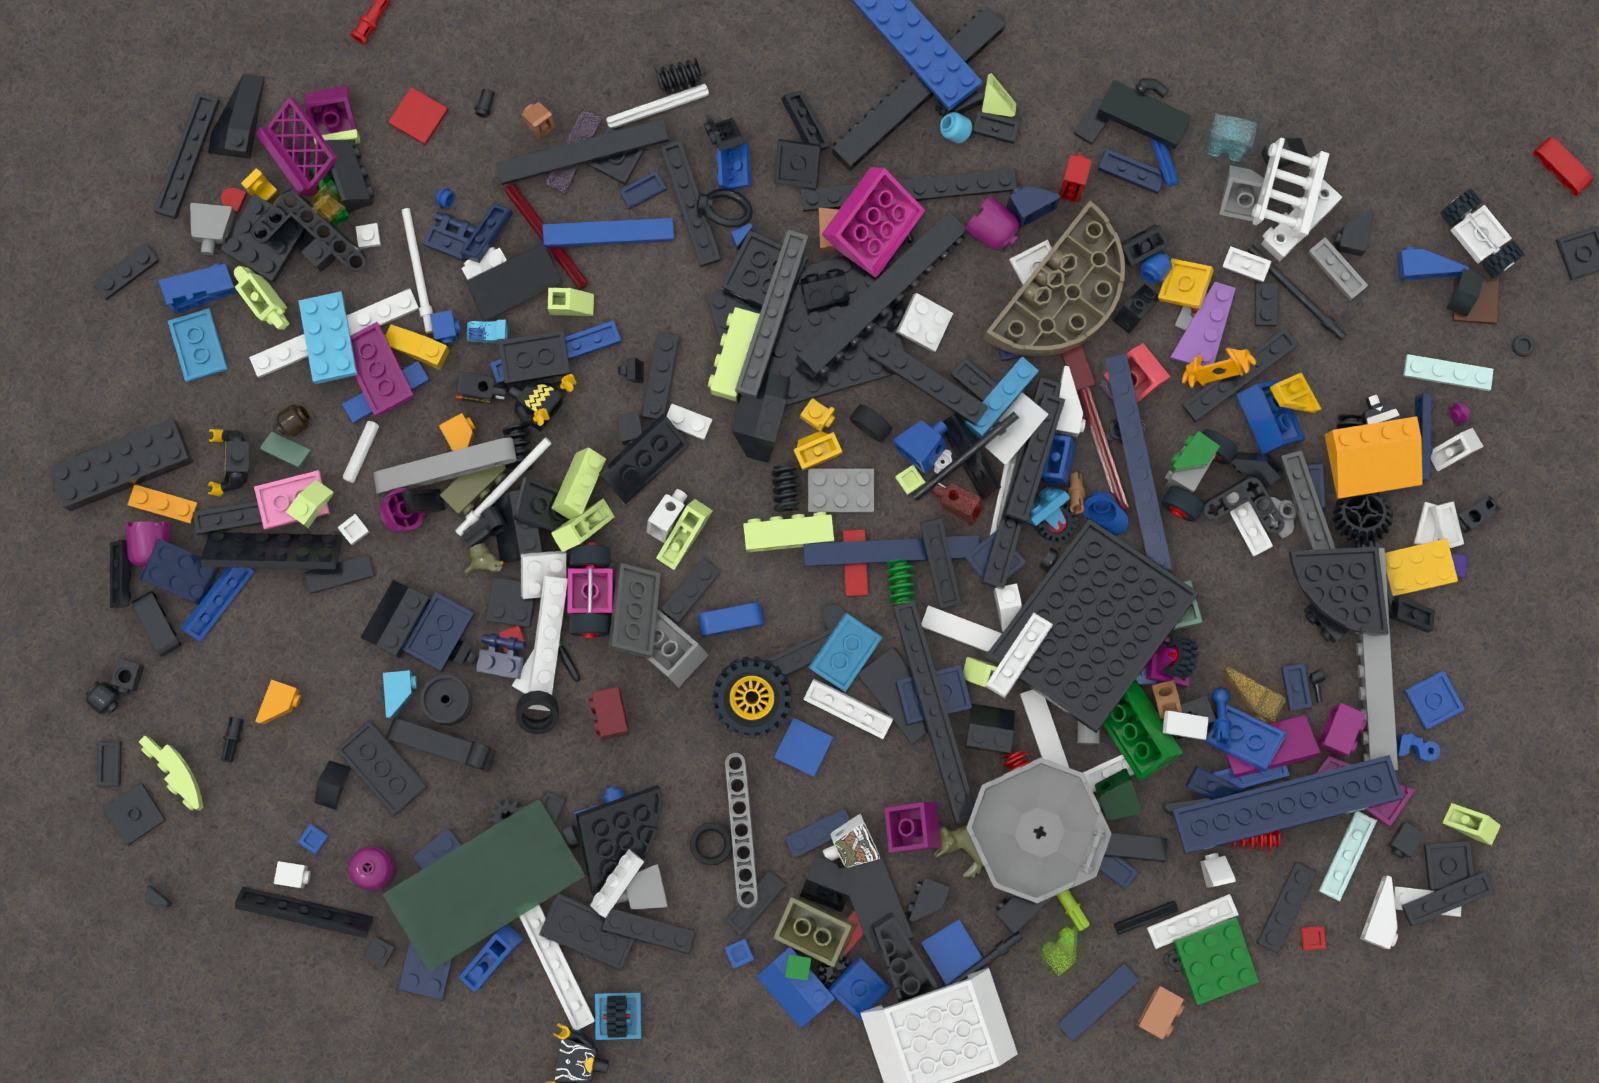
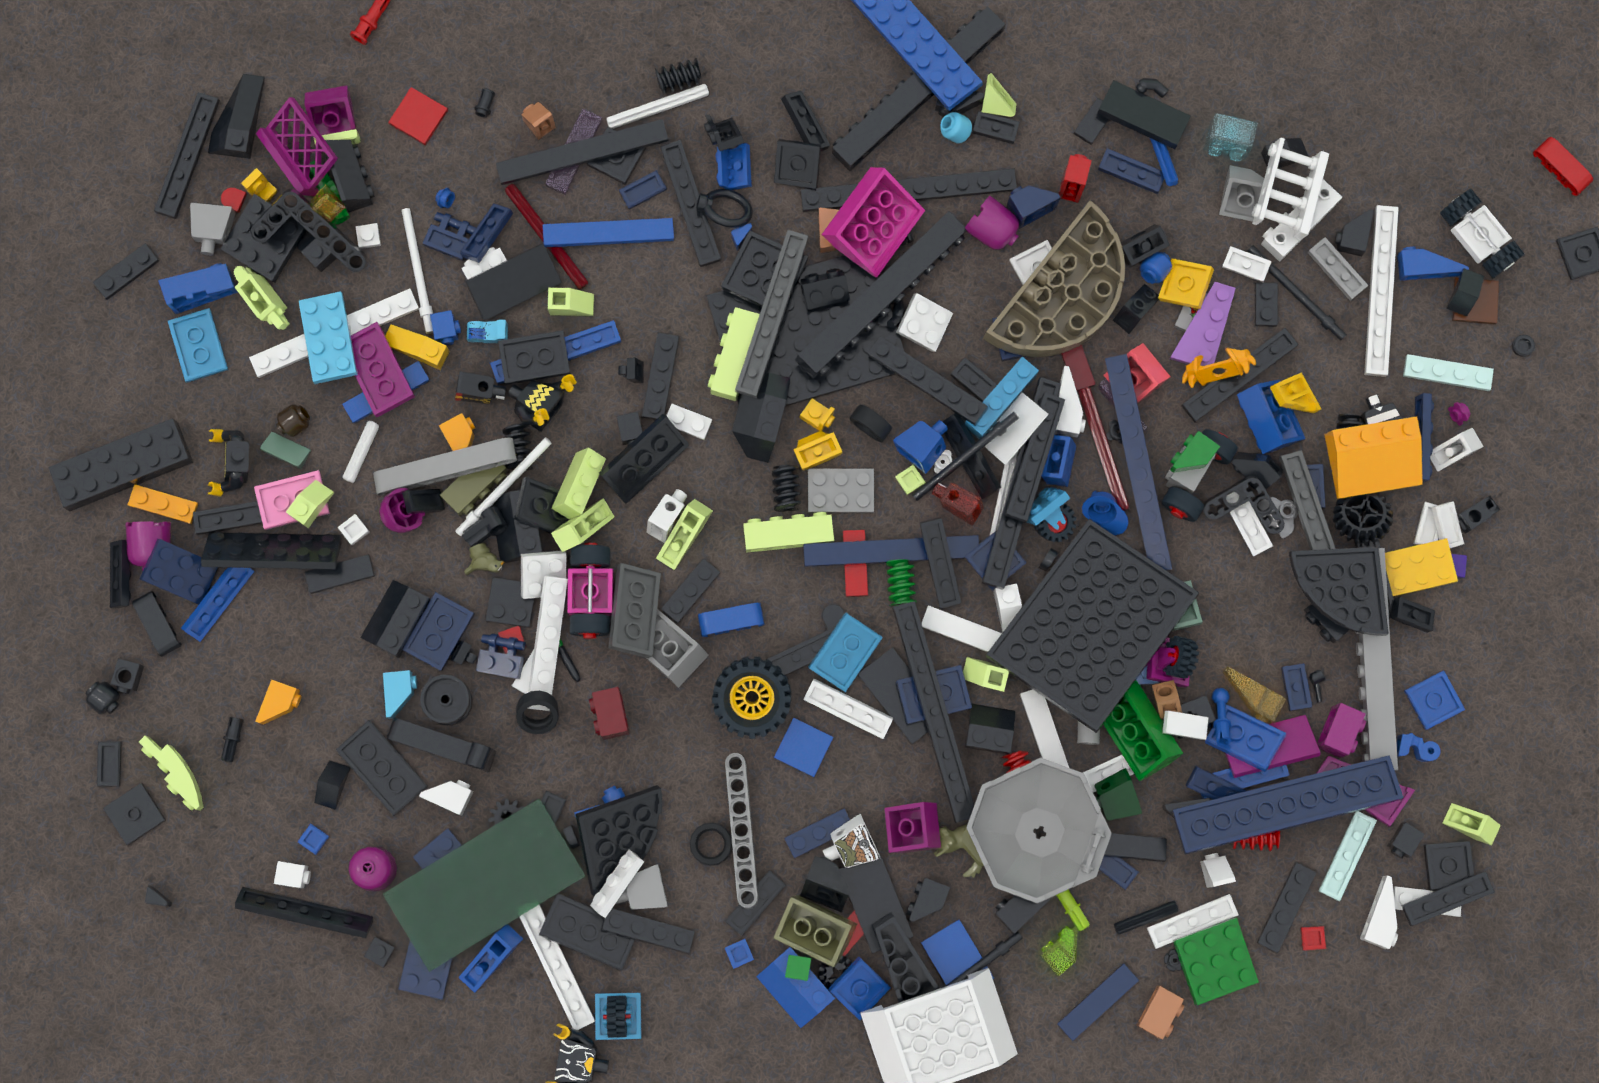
white tile [986,613,1053,698] -> none
medium nougat pin [1068,472,1085,514] -> none
none -> white slope [419,780,474,816]
none -> white plate [1364,205,1398,377]

